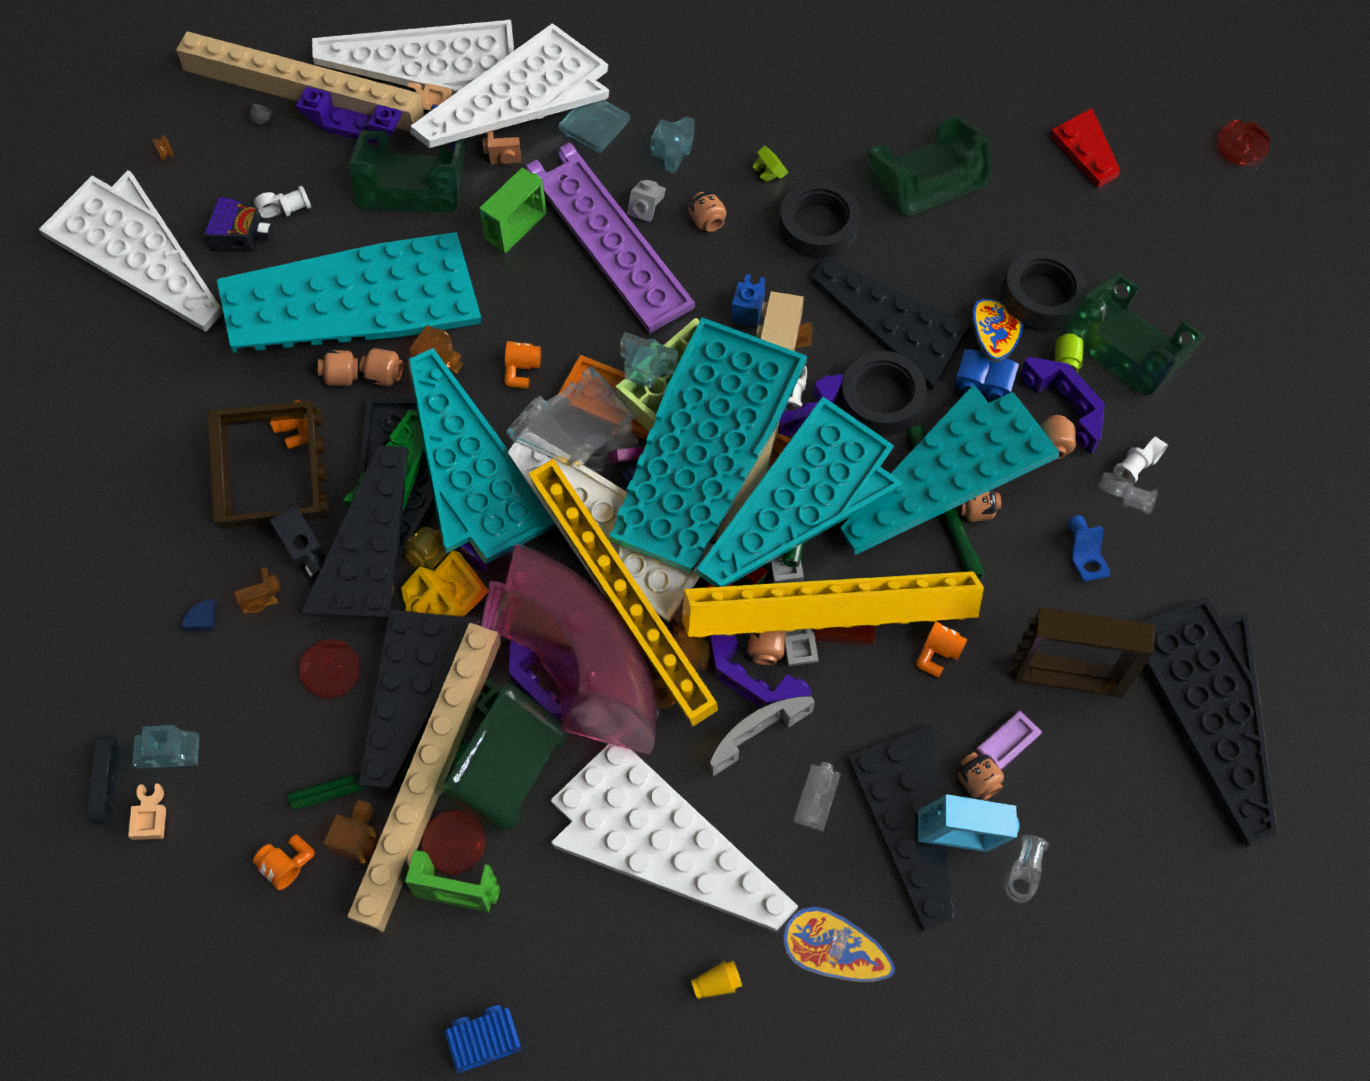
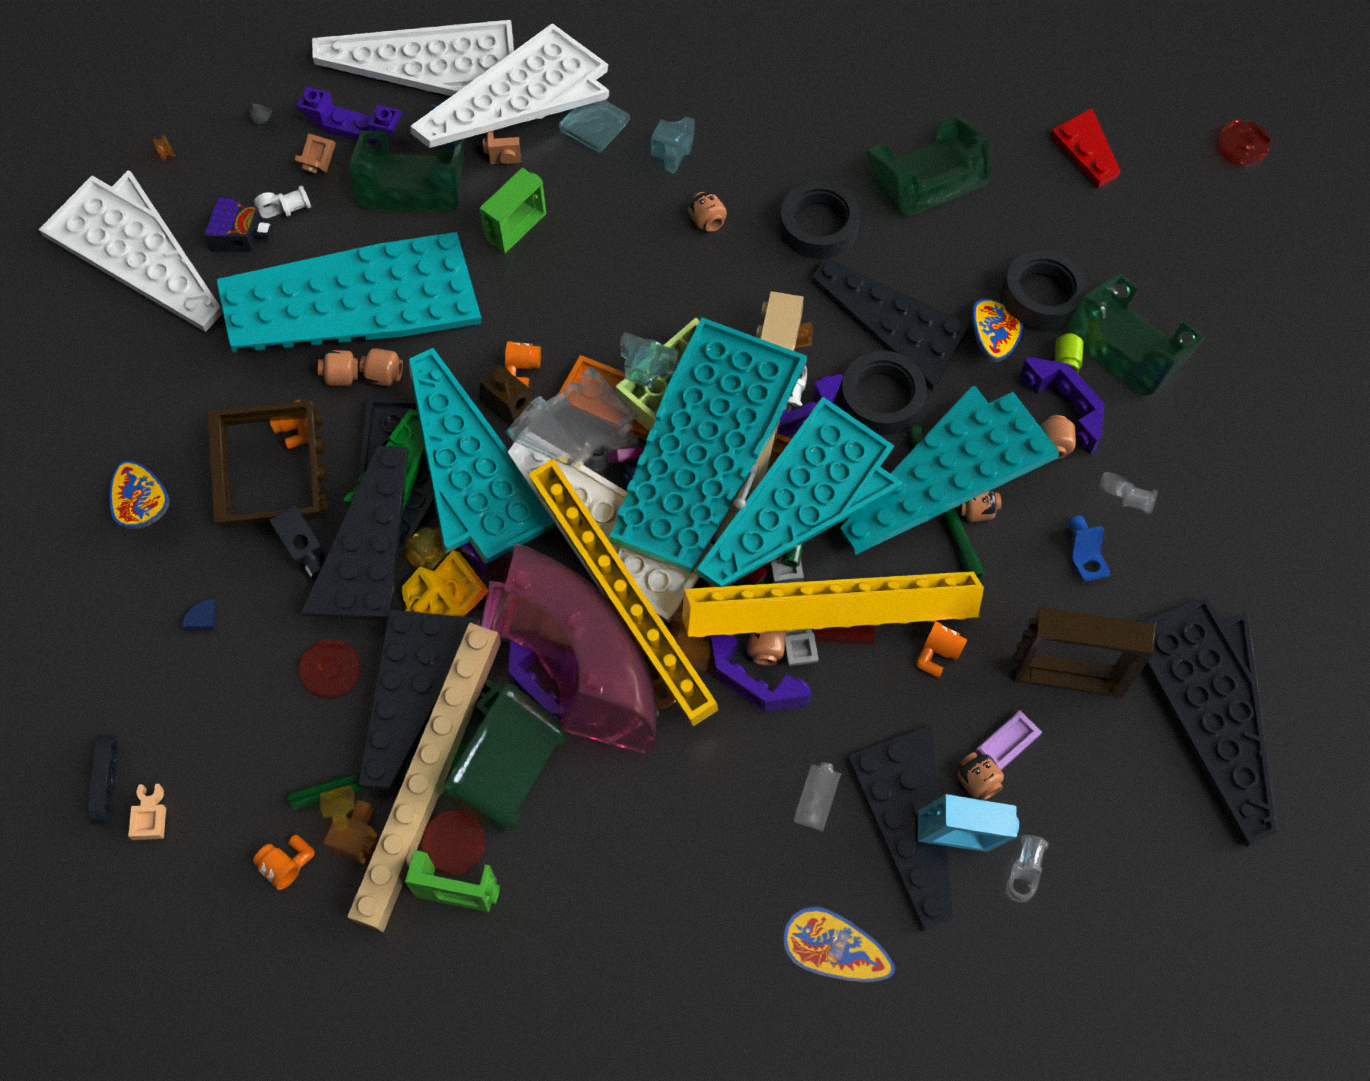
clear light blue brick [132,725,200,769] -> none
tan brick [176,31,424,132] -> none
clear orange bracket [234,567,281,613] -> none
light nougat plate [408,83,452,111] -> none
clear orange brick [409,325,463,373] -> none
blue brick [444,1005,522,1073] -> none
medium lavender hinge [524,142,695,334] -> none
white wing [551,736,798,932] -> none
light grey bracket [627,180,666,222] -> none
yellow cone [691,961,742,999] -> none
light grey slope [710,697,815,776] -> none
blue brick [731,274,765,328] -> none
lime tile [753,146,788,182] -> none
blue brick [954,349,1019,401] -> none
white connector [1114,437,1168,484] -> none
none -> shield [110,461,170,530]
none -> nougat bracket [294,134,336,174]
none -> clear yellow plate [320,785,355,831]
none -> dark brown torso [479,365,537,432]
none -> light grey hinge [734,465,759,509]

